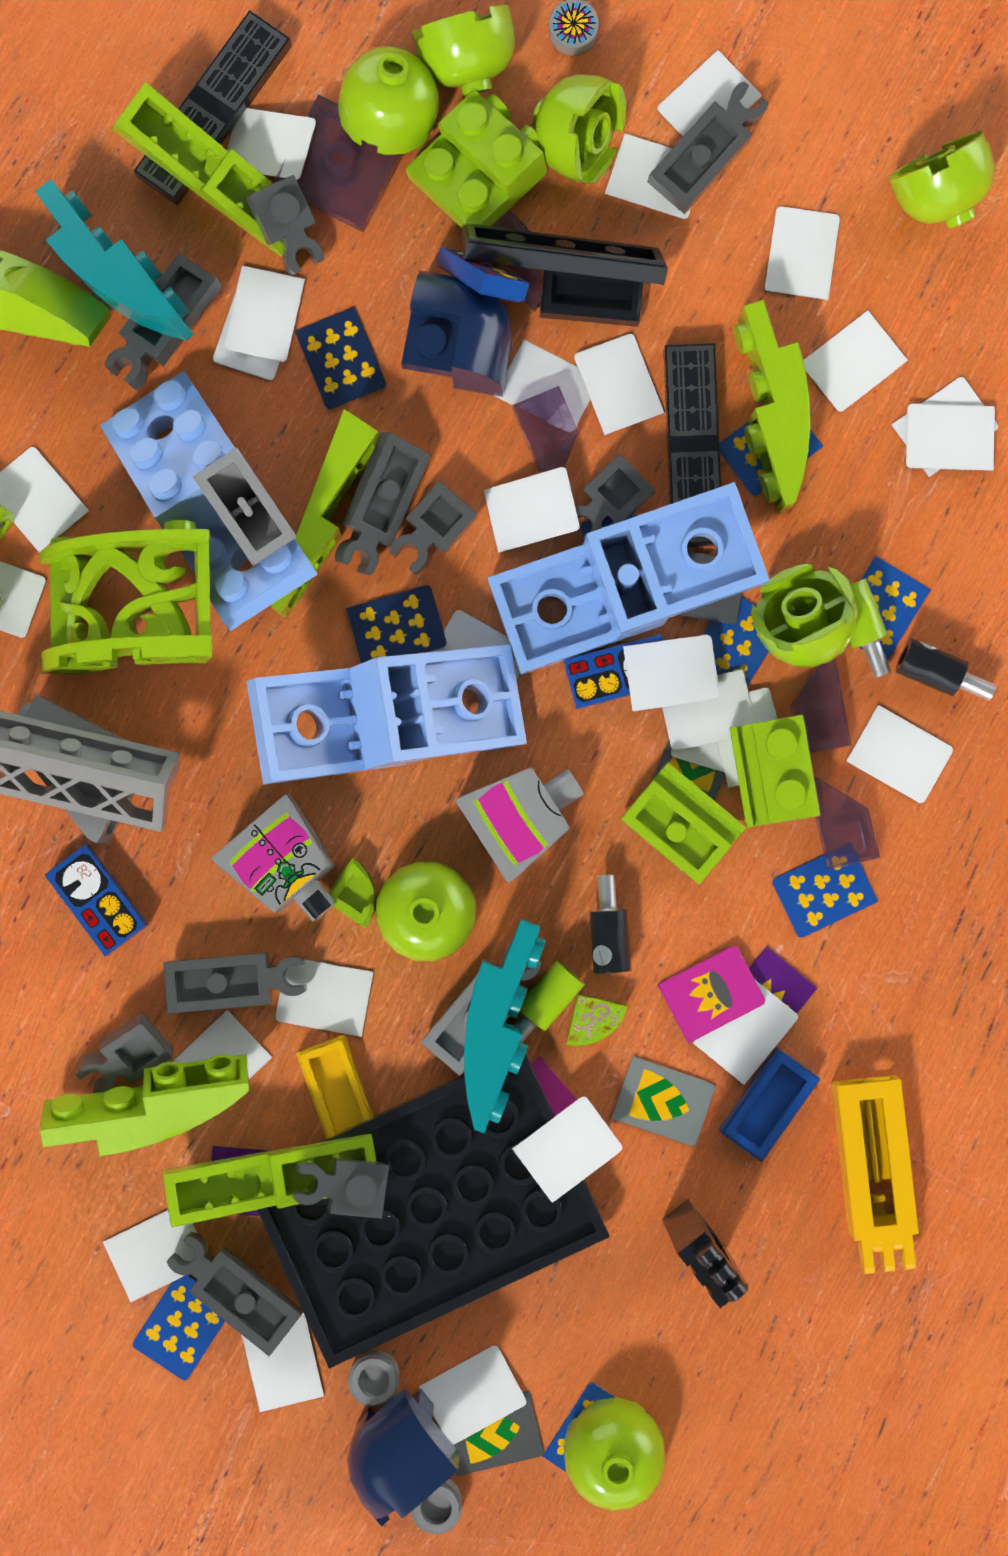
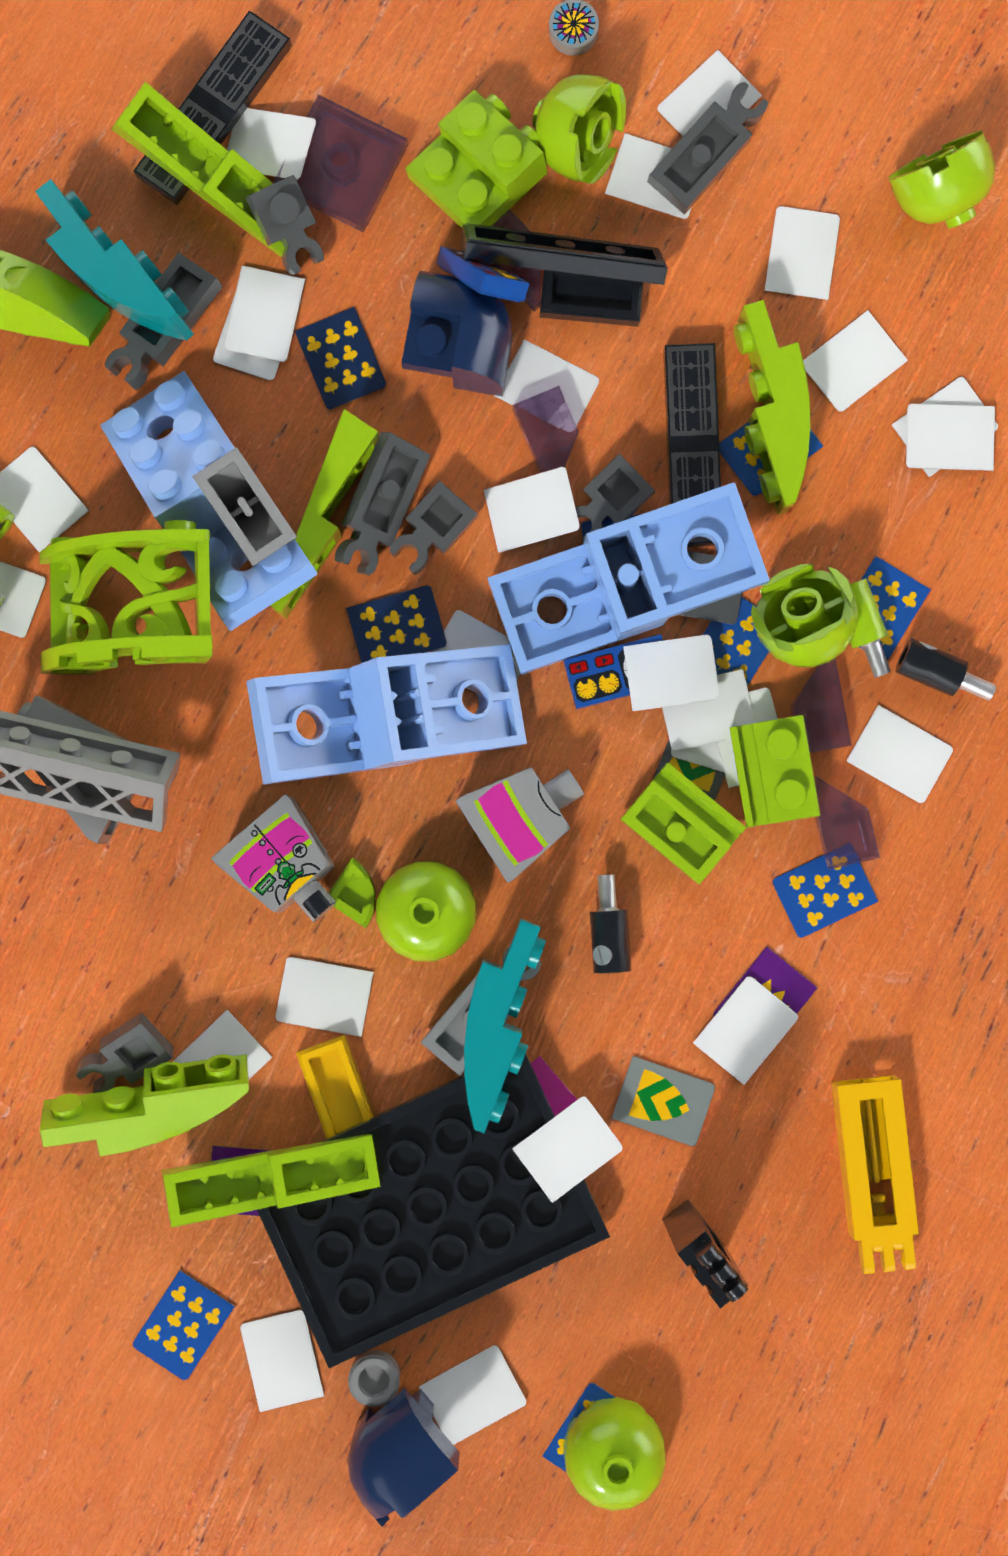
tile [45,844,149,956] -> none
white sticker [103,1210,197,1302] -> none
dark grey plate [163,952,307,1014] -> none
dark grey plate [166,1232,303,1357] -> none
dark grey plate [293,1158,389,1219] -> none
lime cylinder [338,46,439,155] -> none
lime cylinder [411,5,515,96] -> none
light grey tile [411,1479,462,1534] -> none
dark grey sticker [454,1391,544,1476] -> none
lime piece [514,960,585,1043] -> none
lime tile [566,993,628,1046] -> none
white sticker [574,334,665,435] -> none
dark pink sticker [658,946,765,1044] -> none
blue tile [718,1047,820,1162] -> none

